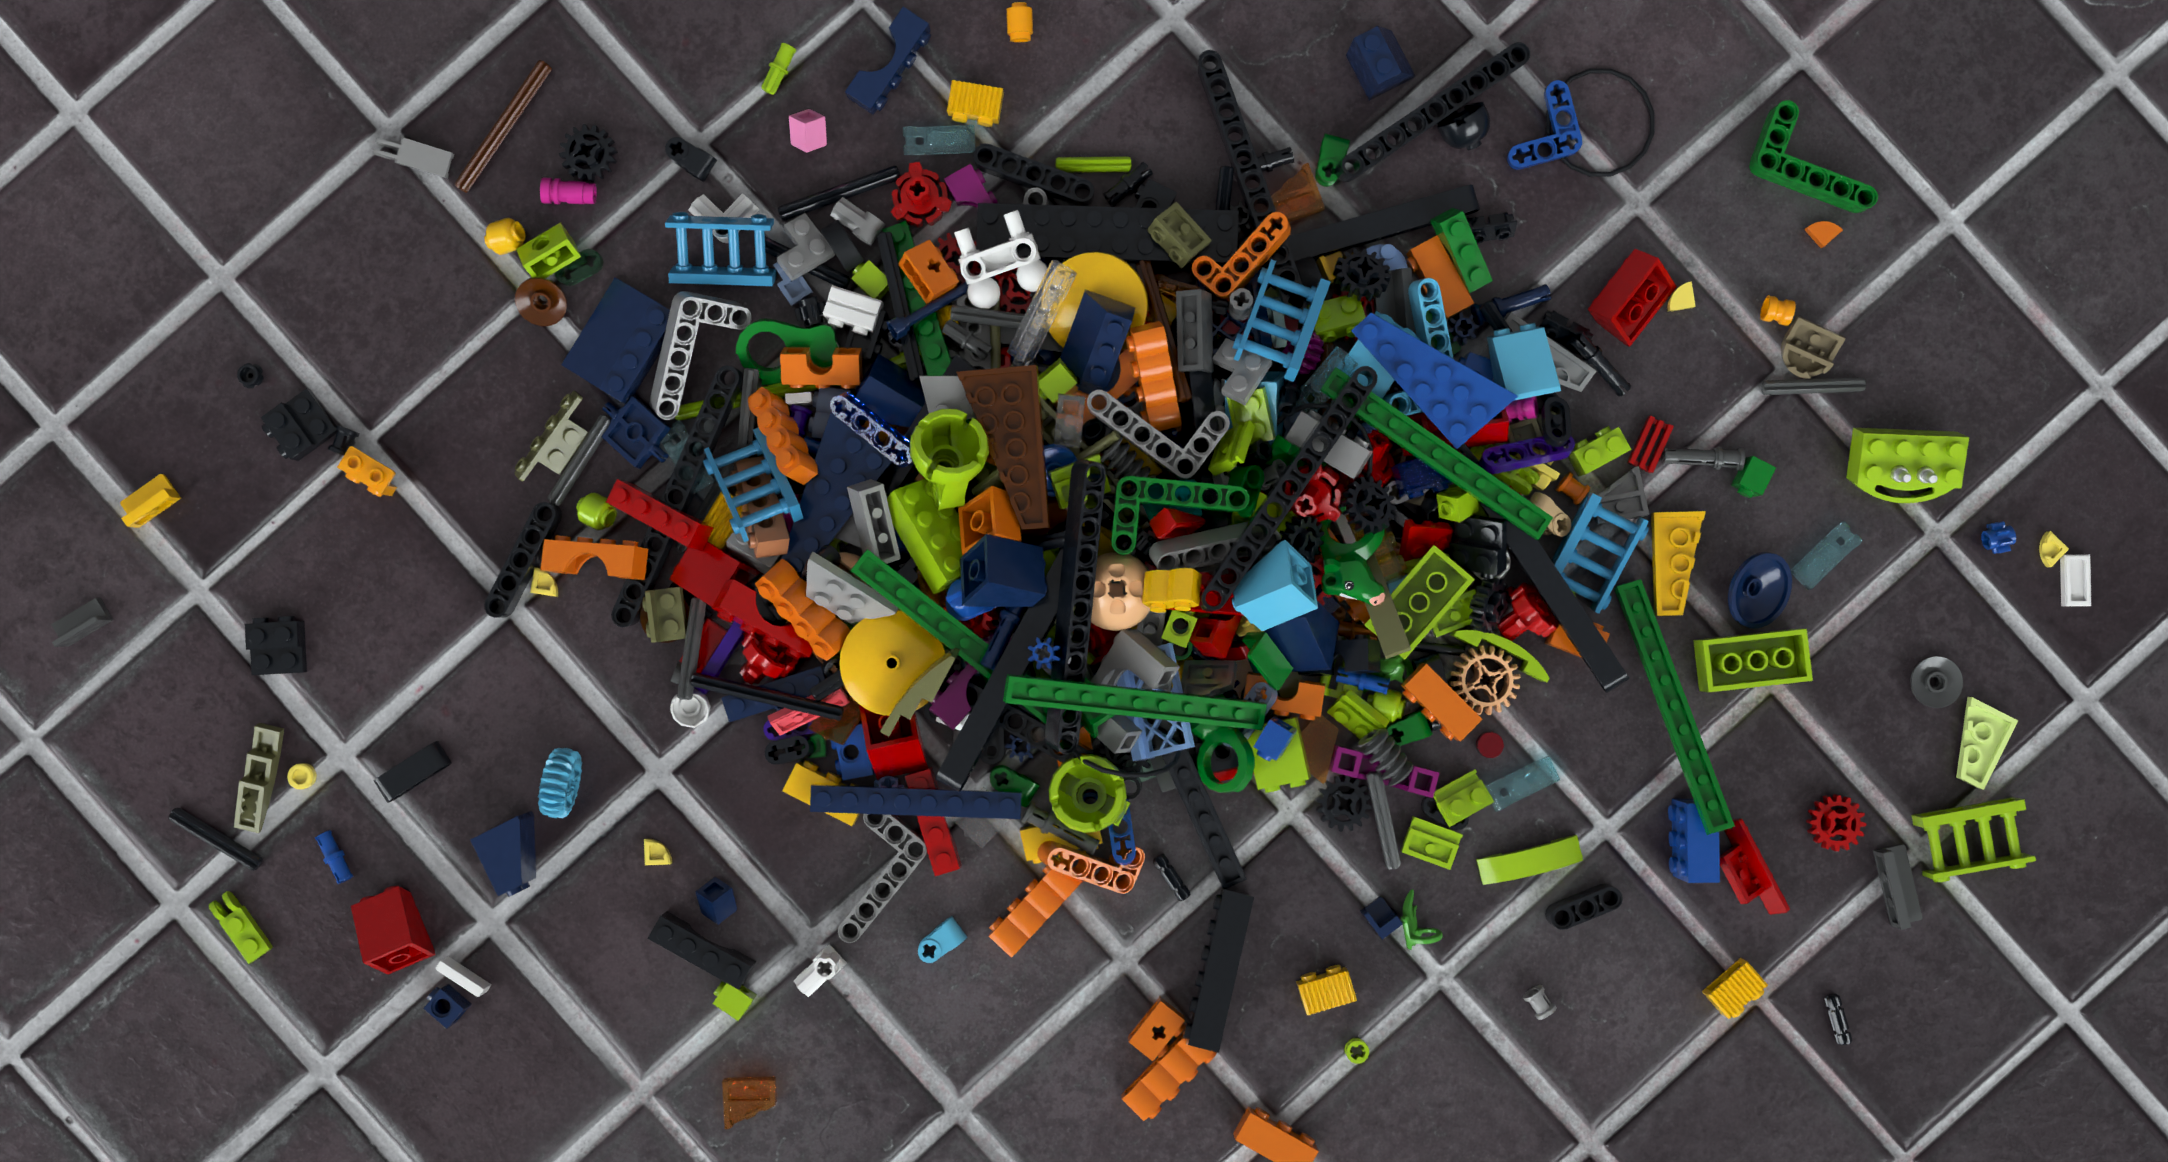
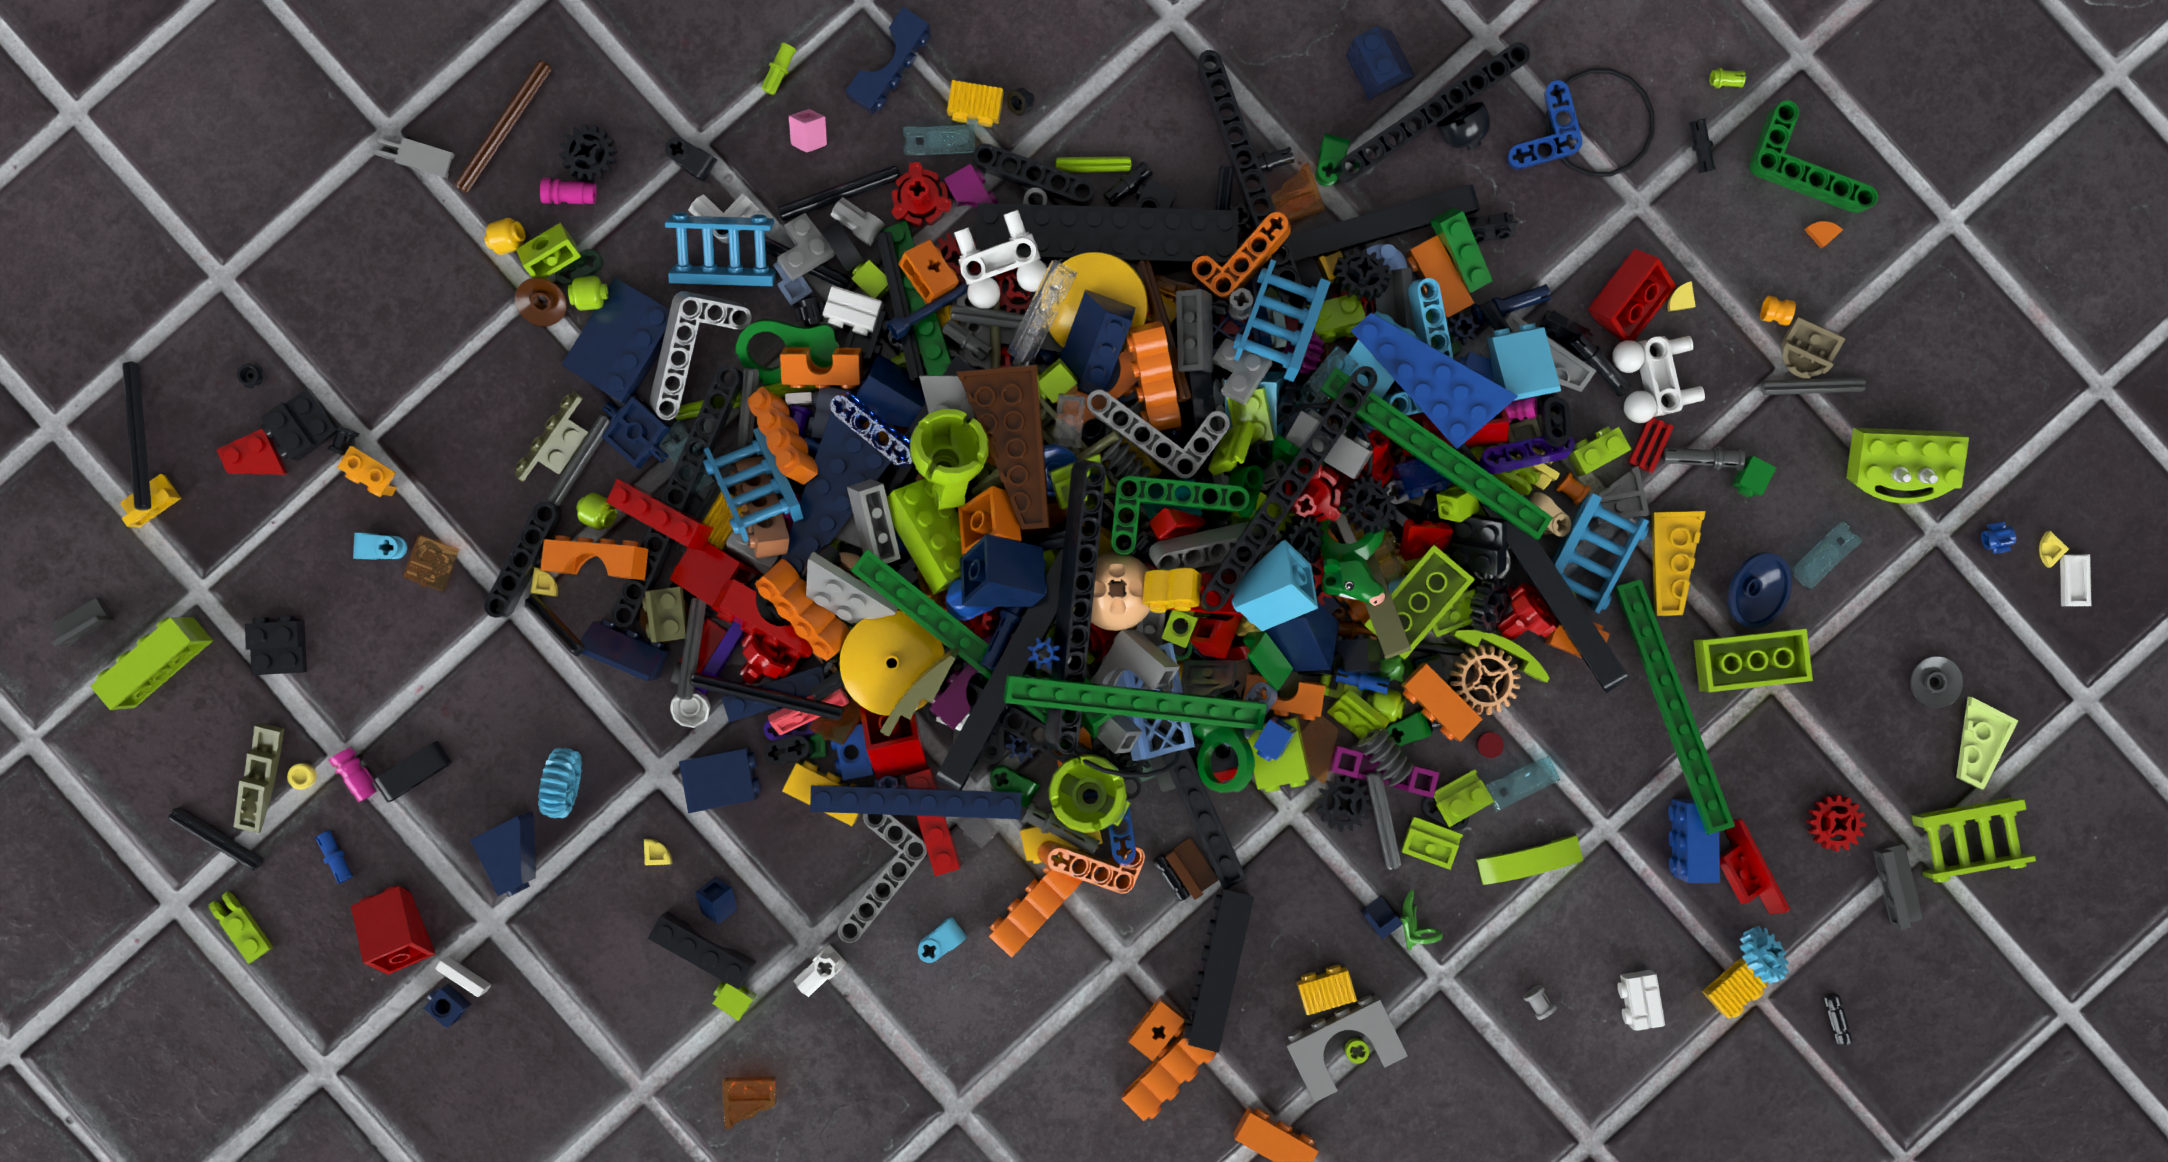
light orange brick [1006,2,1033,42] -> none
olive bracket [1147,202,1212,268] -> none
black beam [1545,883,1623,930] -> none
none -> lime brick [90,617,213,710]
none -> black axle [122,361,151,511]
none -> red wing [216,429,288,475]
none -> dark pink axle [328,746,377,803]
none -> medium azure piece [353,533,408,560]
none -> clear orange piece [403,535,460,592]
none -> black axle [525,594,585,656]
none -> lime head [568,276,609,311]
none -> dark blue slope [580,619,670,681]
none -> dark blue slope [679,747,762,813]
none -> black tile [1007,88,1035,116]
none -> reddish brown panel [1165,838,1218,900]
none -> light grey arch [1284,995,1408,1103]
none -> white piece [1612,336,1705,423]
none -> white brick [1618,970,1665,1031]
none -> black pin [1689,118,1716,173]
none -> lime pin [1709,67,1746,89]
none -> medium azure gear [1740,926,1789,984]

